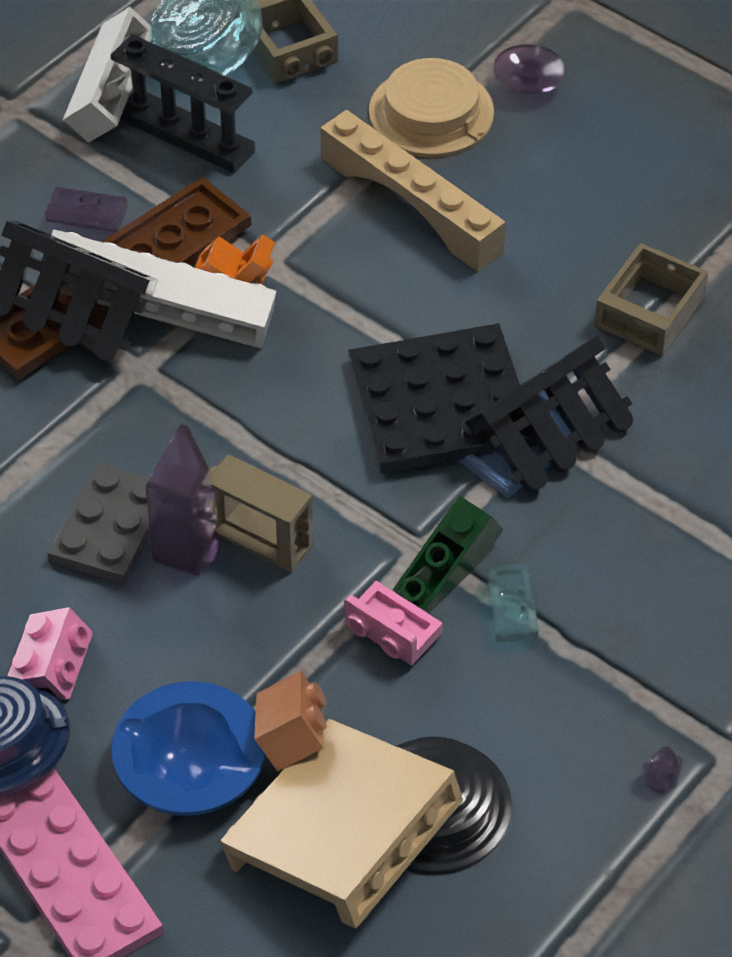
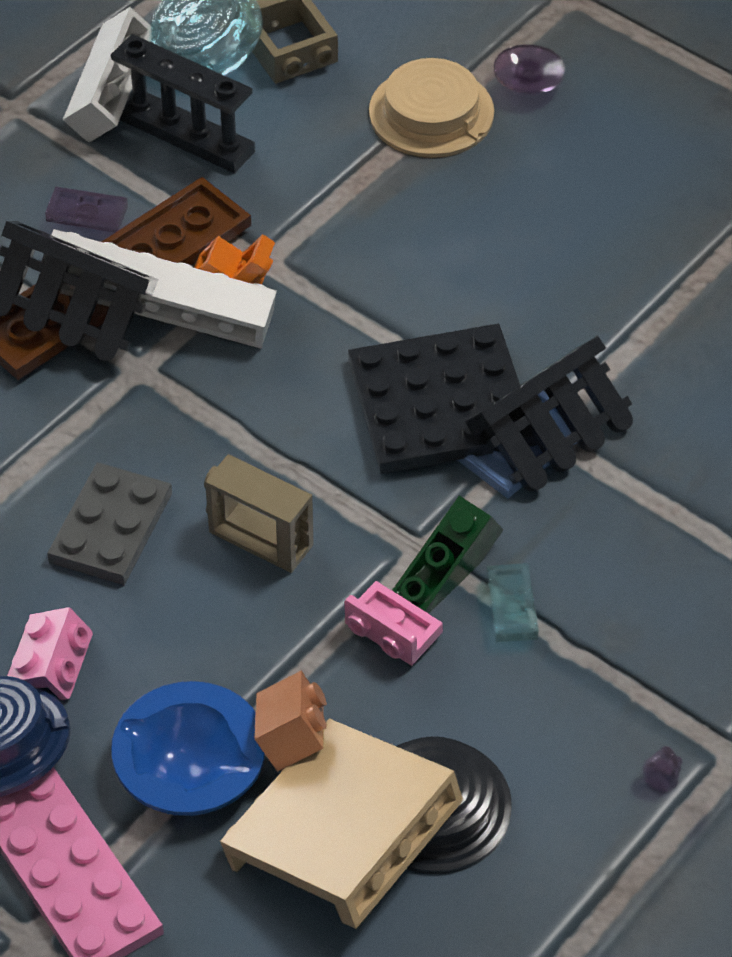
clear purple slope [145,424,219,576] -> none
tan arch [320,110,506,272] -> none
dark tan window [594,243,708,356] -> none

